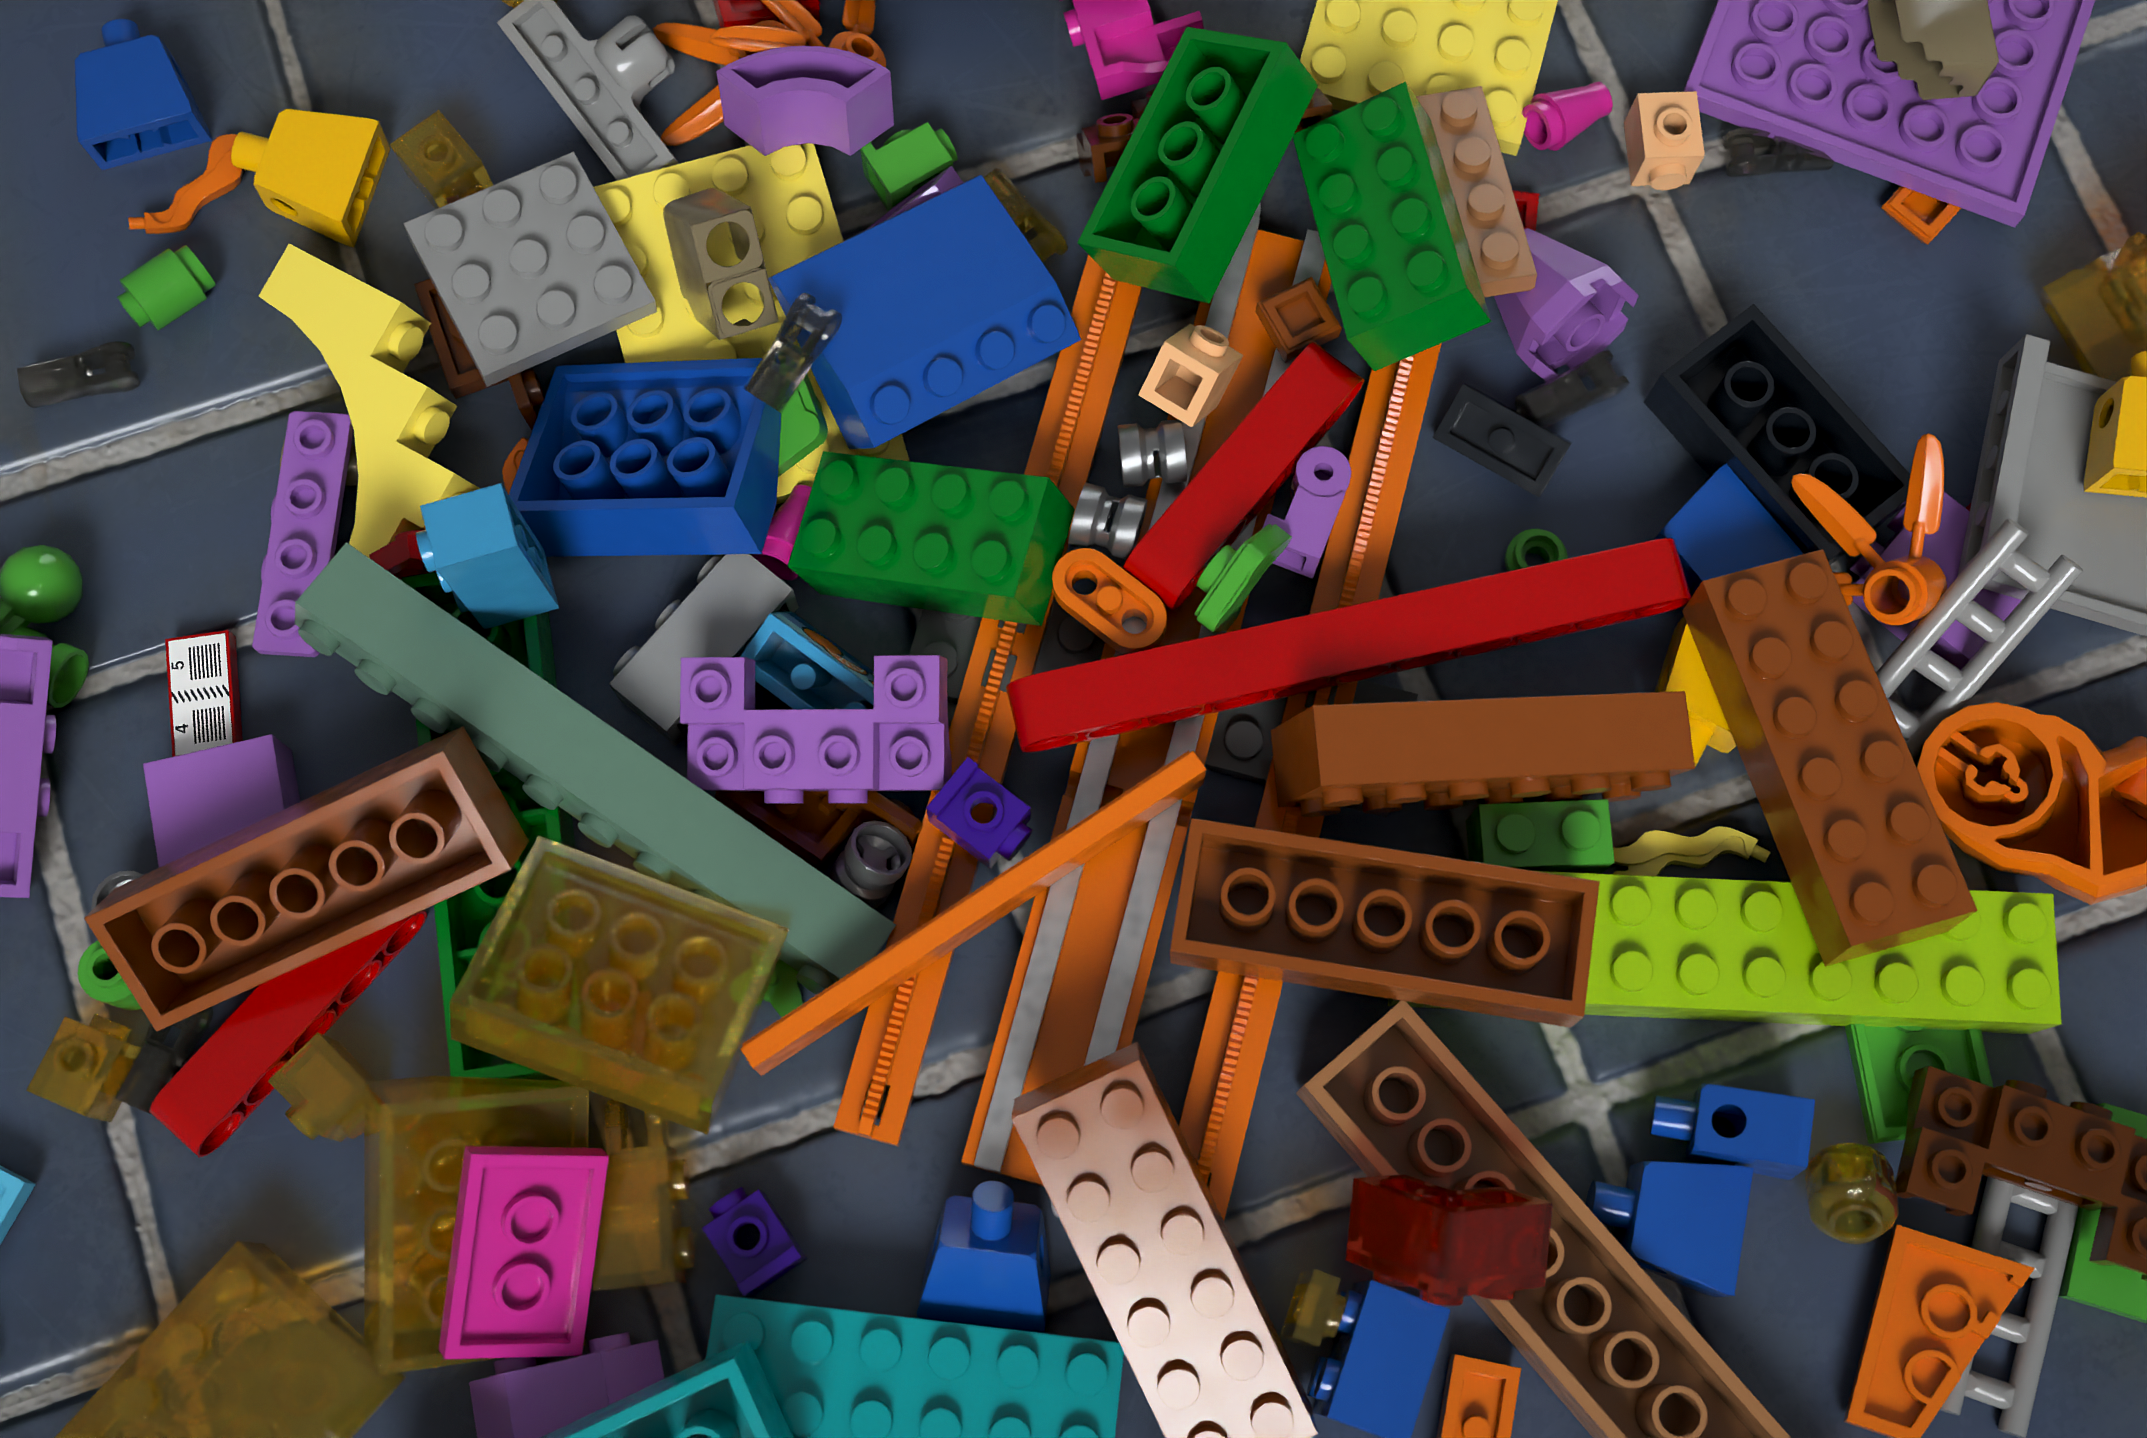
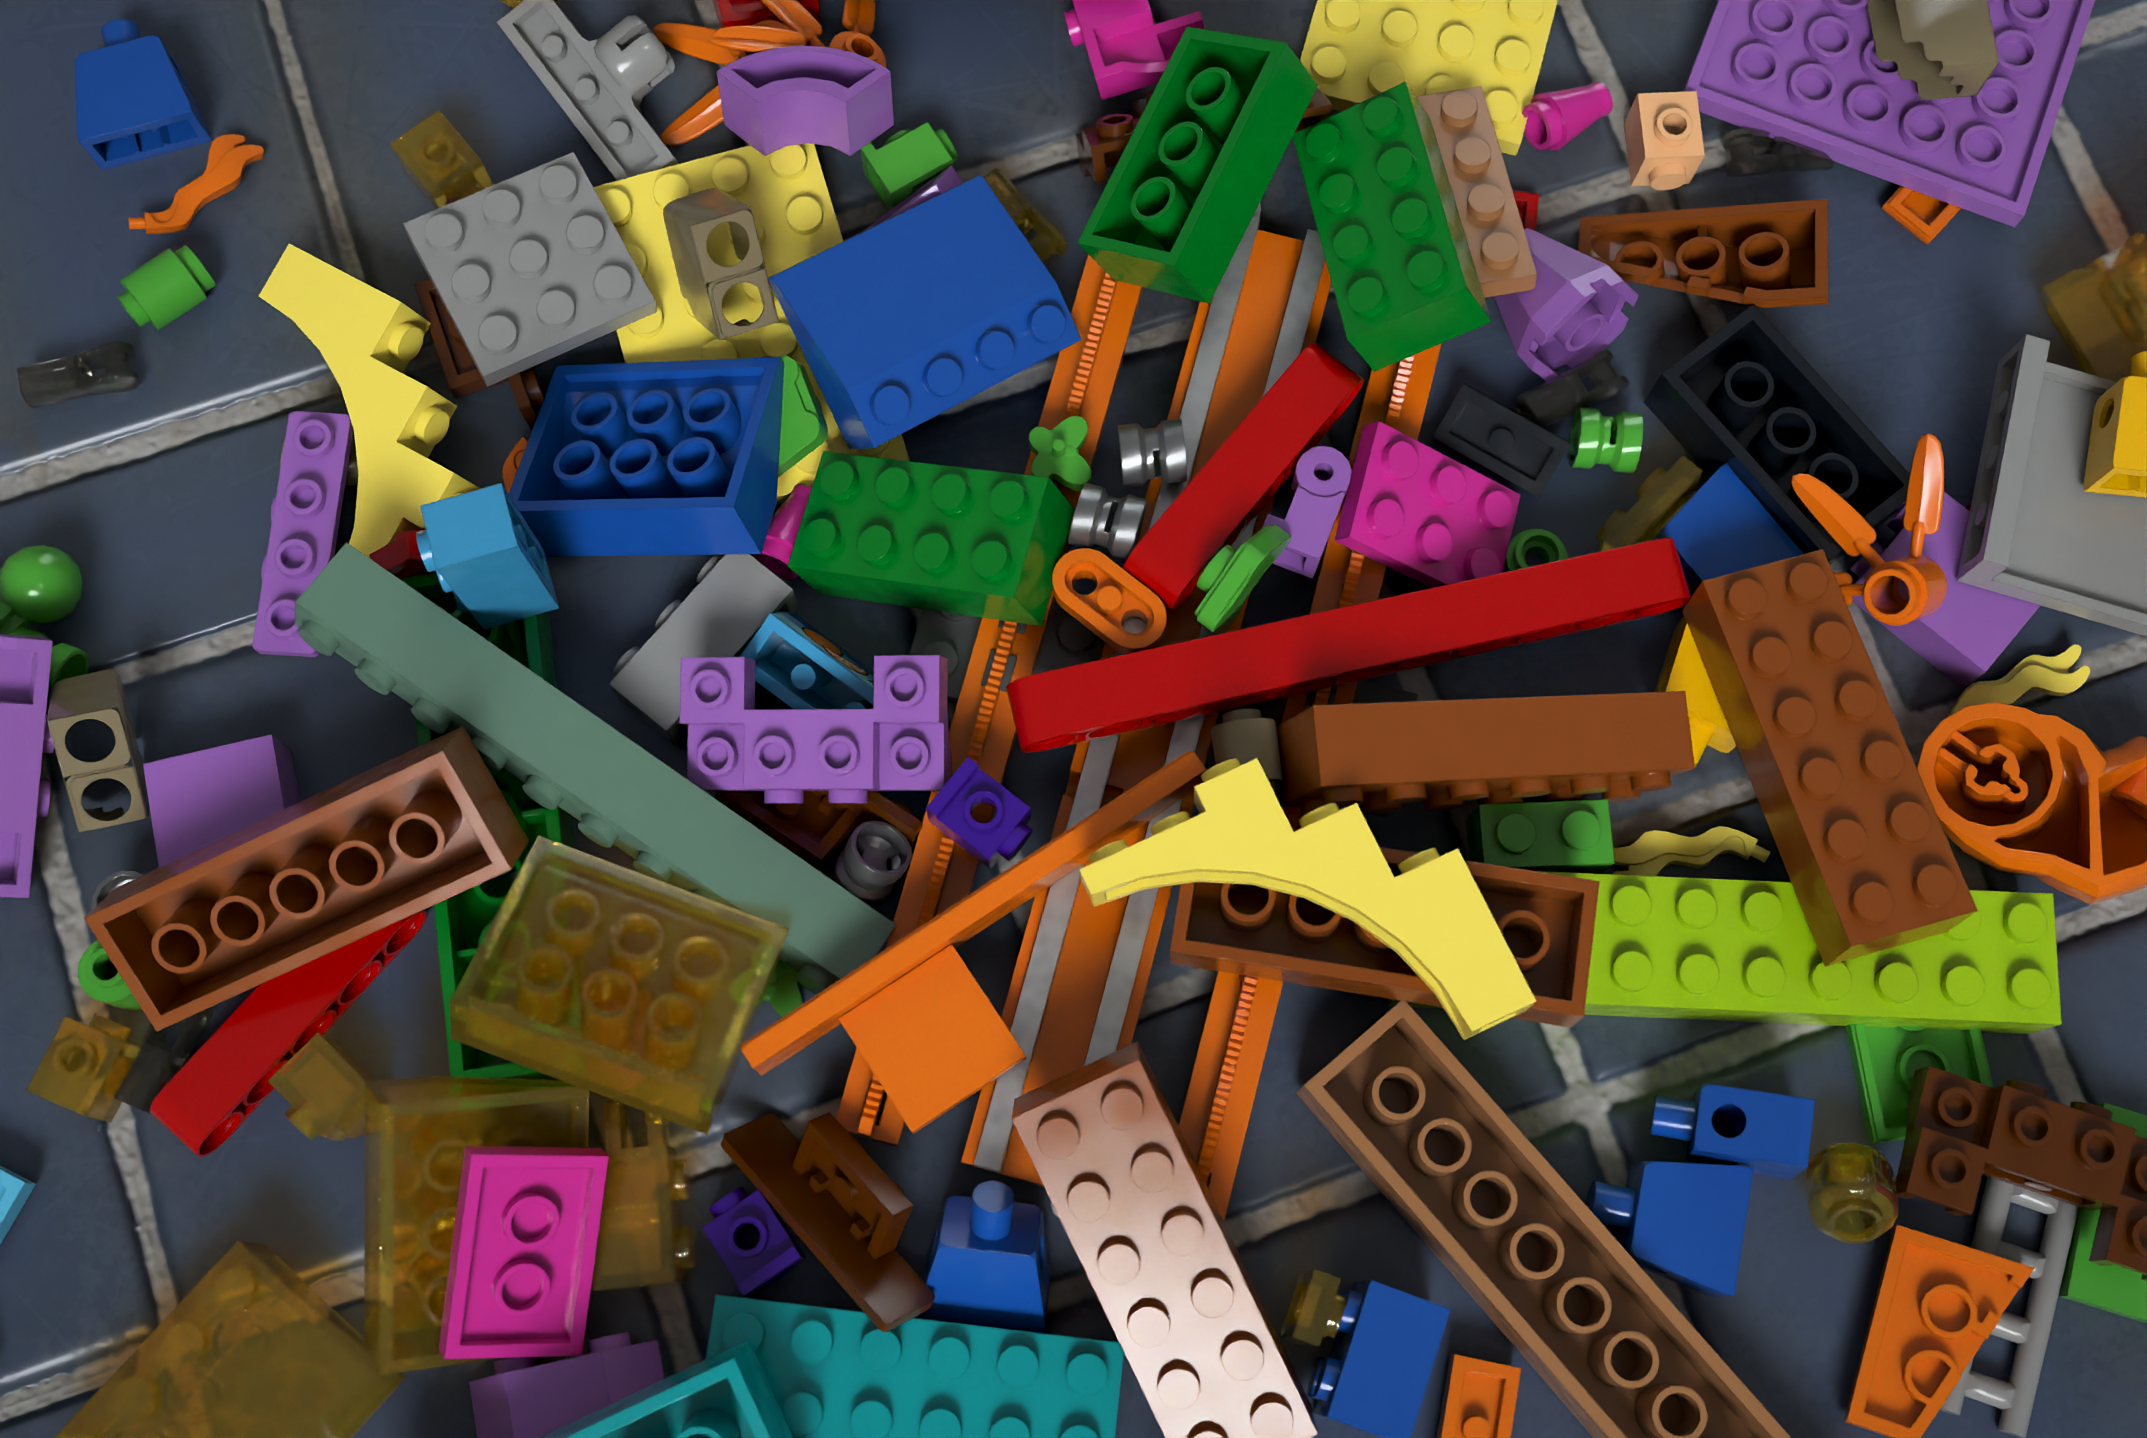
white tile [165,630,243,757] -> none
yellow torso [231,109,390,247] -> none
clear smoke bar [743,292,842,413] -> none
light nougat brick [1138,324,1243,427] -> none
dark orange tile [1256,277,1342,363] -> none
clear red brick [1346,1174,1553,1306] -> none
light grey bar [1876,518,2083,763] -> none
none -> dark tan piece [47,669,150,832]
none -> reddish brown bracket [721,1112,935,1332]
none -> orange tile [838,944,1026,1134]
none -> bright green piece [1029,415,1092,491]
none -> light yellow arch [1079,758,1536,1040]
none -> dark tan brick [1211,709,1284,801]
none -> dark pink plate [1334,421,1521,588]
none -> bright green wheel [1568,407,1643,473]
none -> dark orange wedge [1578,199,1829,308]
none -> clear yellow plate [1596,456,1703,552]
none -> light yellow hair [1948,644,2090,717]

